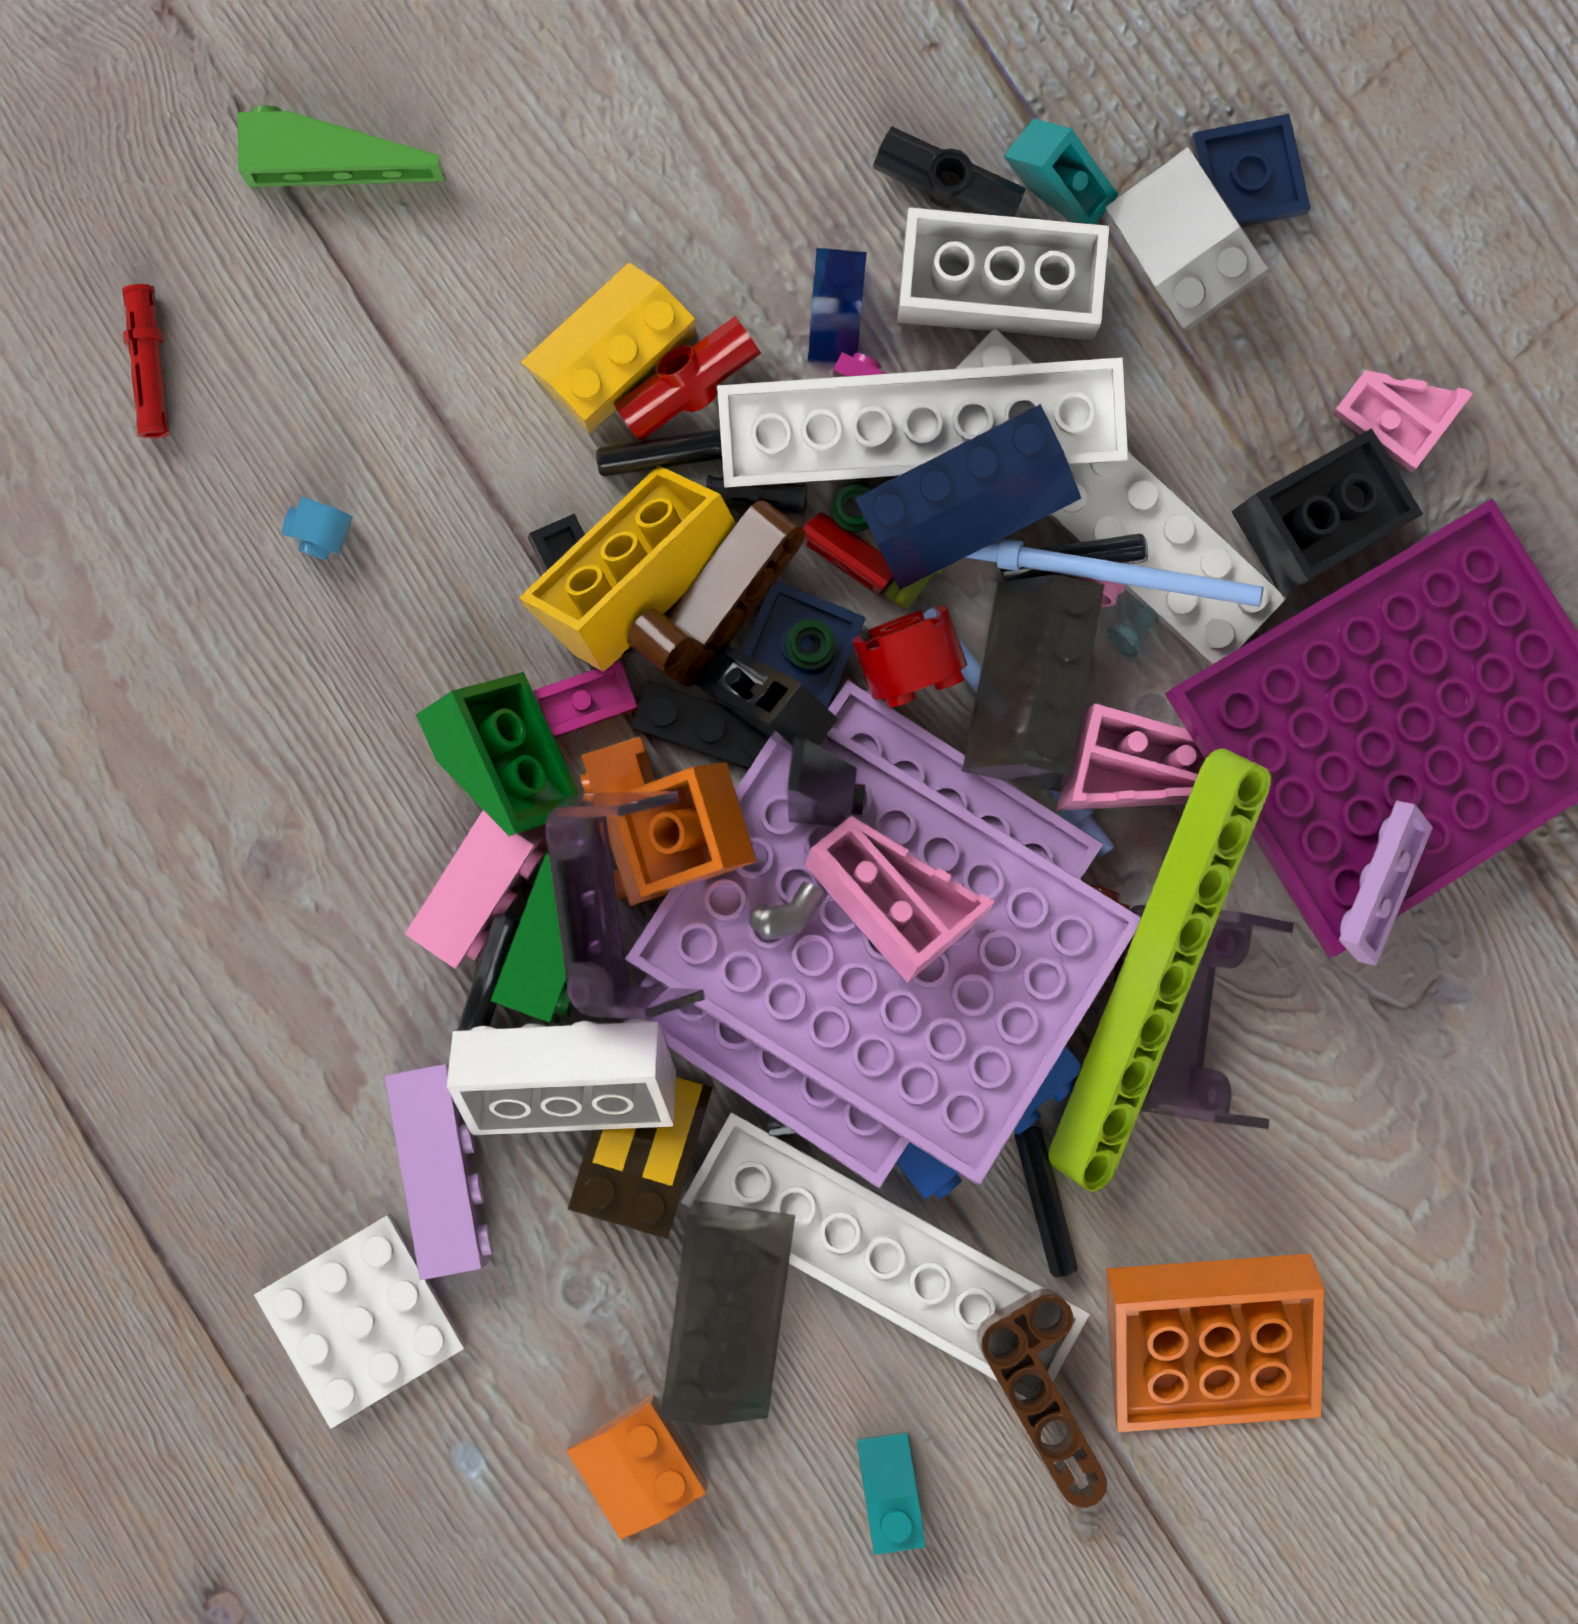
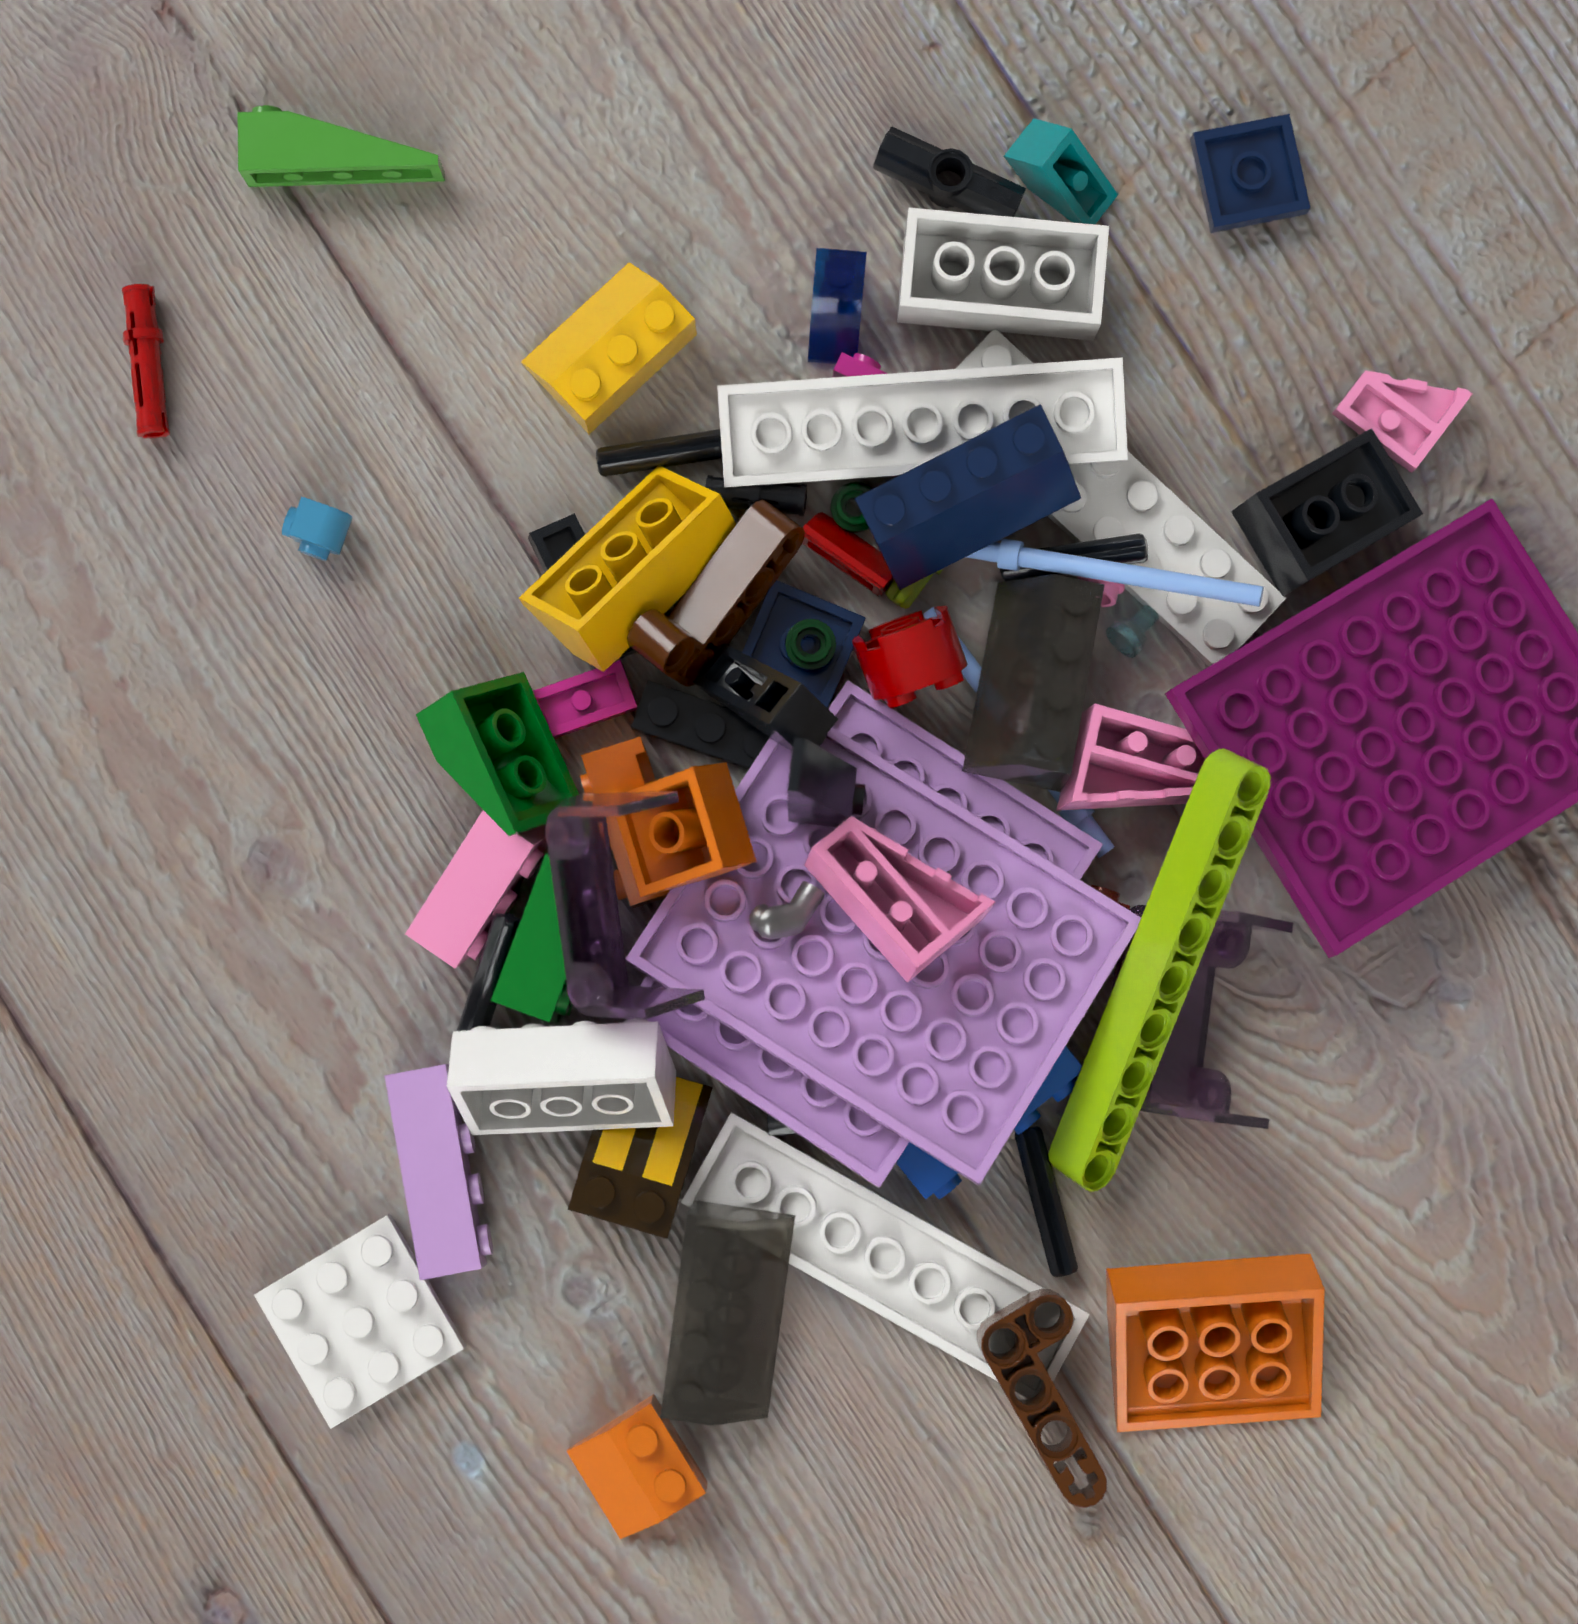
red piece [614,316,761,441] -> none
teal slope [856,1432,926,1555] -> none
slope [1105,147,1272,330] -> none
lavender plate [1339,801,1433,966] -> none

